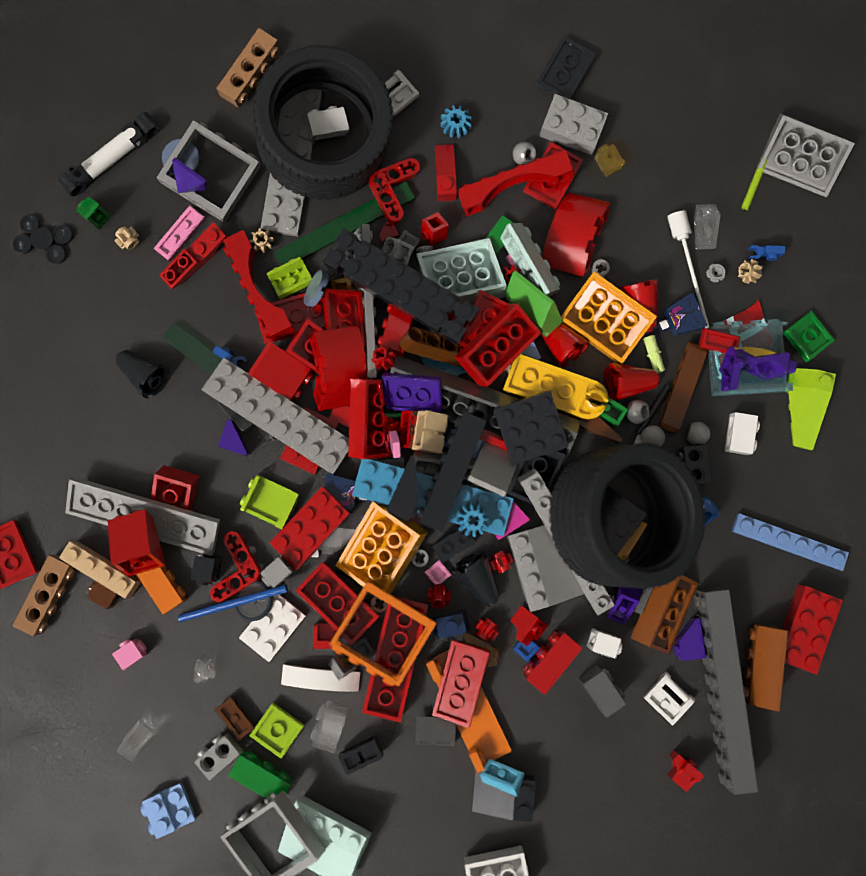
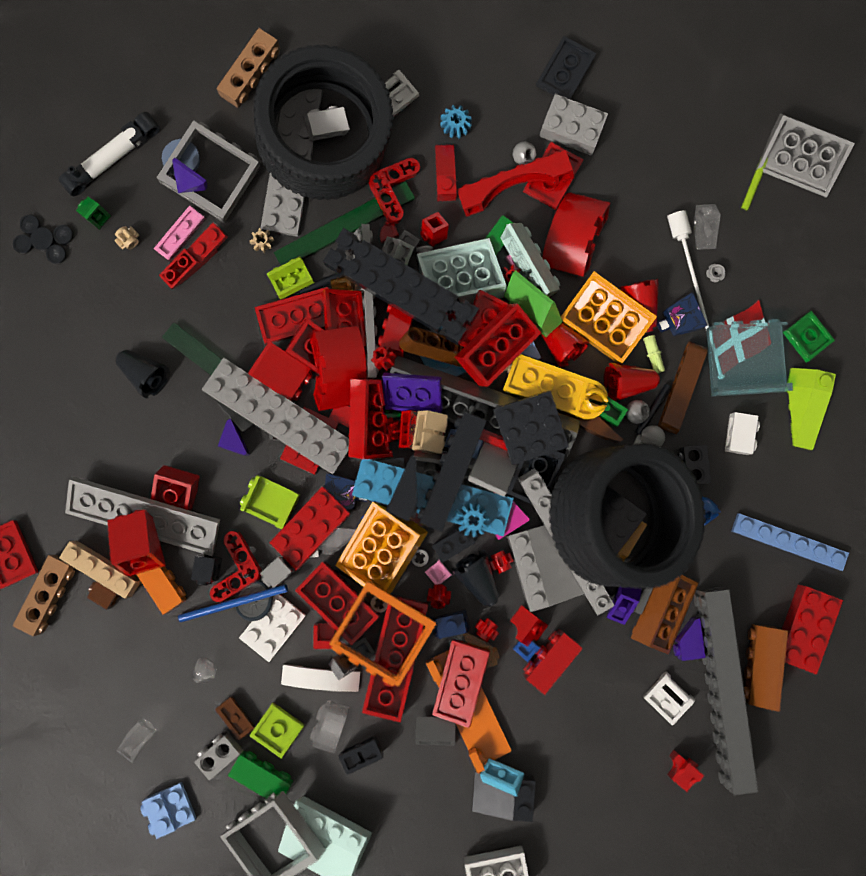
bright pink brick [112,638,147,670] -> none
blue plate [212,346,248,370] -> none
red arch [223,230,294,342] -> none
sand blue tile [304,270,329,307] -> none
bright pink tile [389,431,401,458] -> none
dark grey brick [578,665,626,718] -> none
white brick [587,628,622,658] -> none
light grey bush [592,259,610,278] -> none
clear yellow brick [595,144,625,177] -> none
light grey piece [687,422,710,446] -> none
red tile [699,328,741,354] -> none
dark purple hips [719,346,797,392] -> none
tan gear [738,259,763,284] -> none
blue plate [748,245,785,261] -> none

